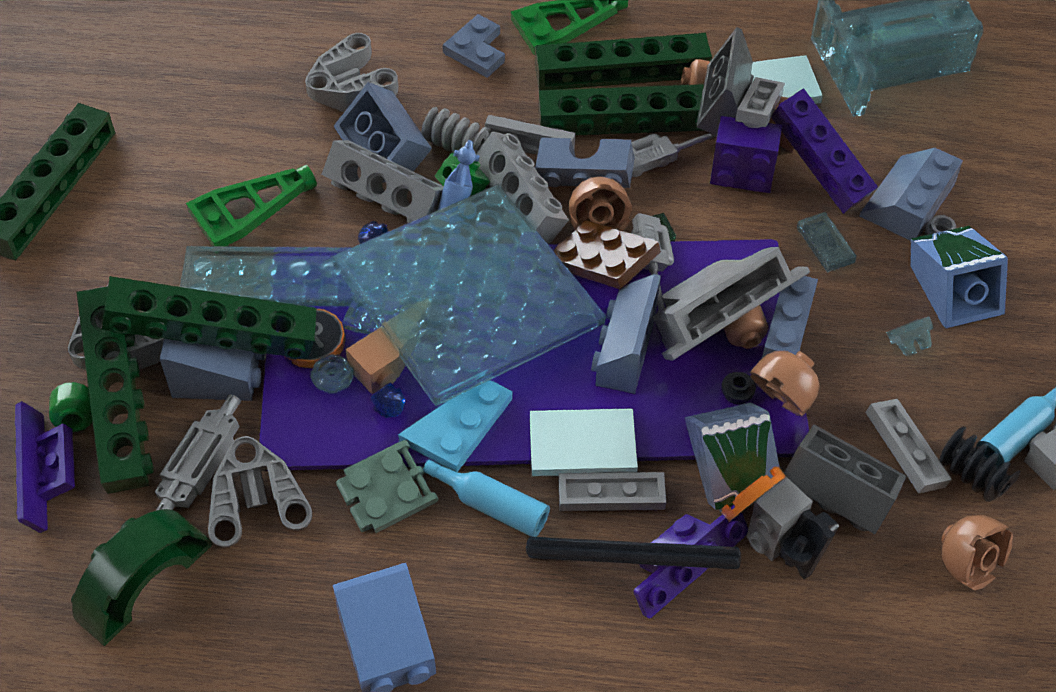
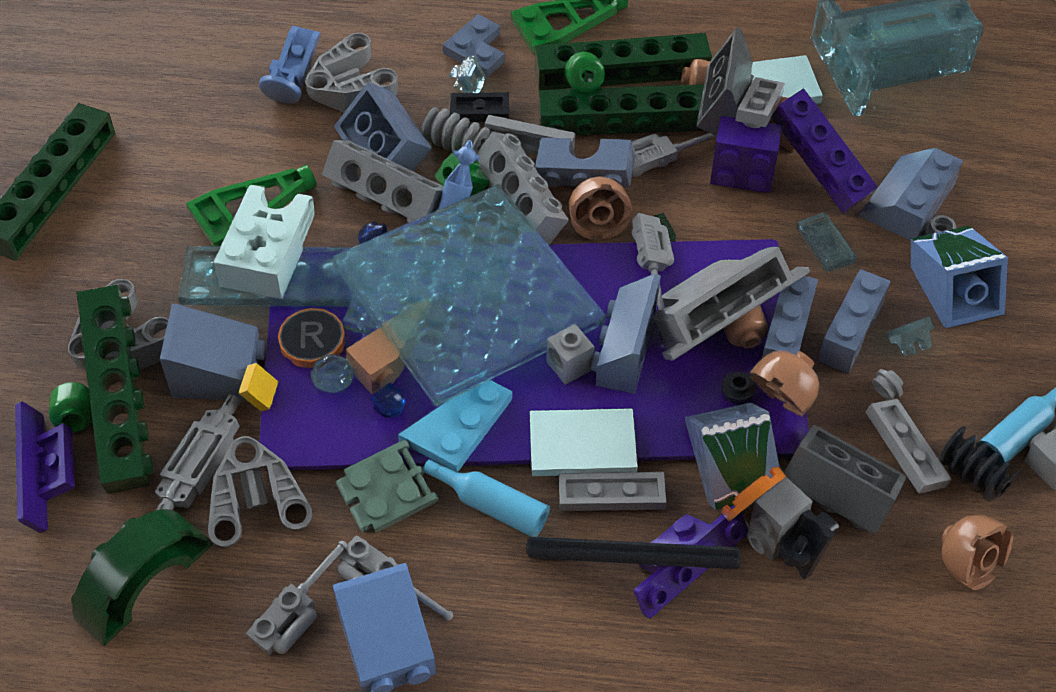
dark green brick [101,276,317,359] -> none
reddish brown plate [546,221,661,289] -> none
none -> light aqua brick [214,185,315,299]
none -> yellow tile [238,363,279,412]
none -> light grey piece [245,541,347,656]
none -> medium blue piece [259,26,321,104]
none -> light grey piece [337,535,453,621]
none -> clear light blue tile [448,56,486,93]
none -> black plate [450,92,509,122]
none -> light grey brick [547,324,594,385]
none -> green head [565,52,605,93]
none -> sand blue arch [818,269,891,374]
none -> light grey plate [872,369,903,400]

